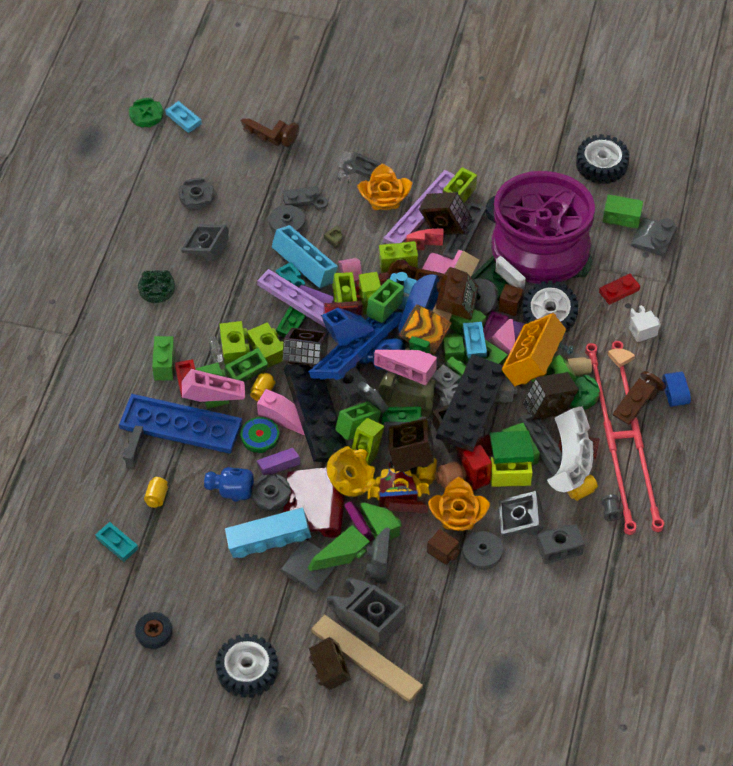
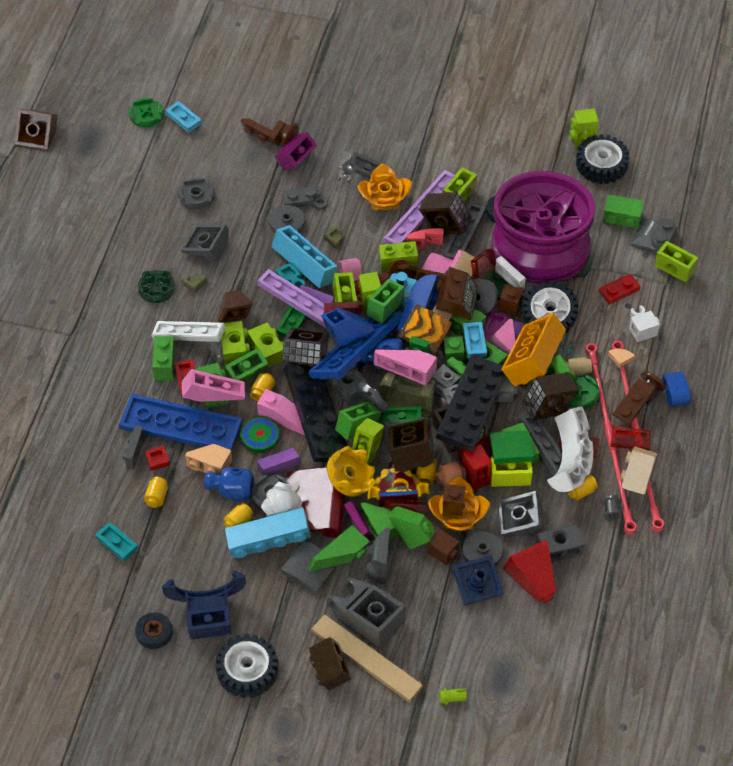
none -> reddish brown slope [14,109,58,150]
none -> red plate [145,446,170,471]
none -> white tile [151,321,226,342]
none -> dark blue piece [162,571,246,640]
none -> olive tile [181,275,207,293]
none -> light nougat slope [185,444,232,475]
none -> reddish brown slope [218,290,253,323]
none -> yellow brick [224,503,253,528]
none -> white hair [261,482,302,517]
none -> magenta brick [274,132,317,170]
none -> bright green slope [388,506,435,550]
none -> lime pin [439,688,467,705]
none -> reddish brown brick [442,484,466,516]
none -> dark blue plate [452,555,504,606]
none -> clear red tile [471,249,496,278]
none -> red slope [503,540,556,603]
none -> lime brick [569,108,599,148]
none -> clear red tile [610,426,651,451]
none -> tan brick [620,447,658,495]
none -> lime brick [655,241,699,283]

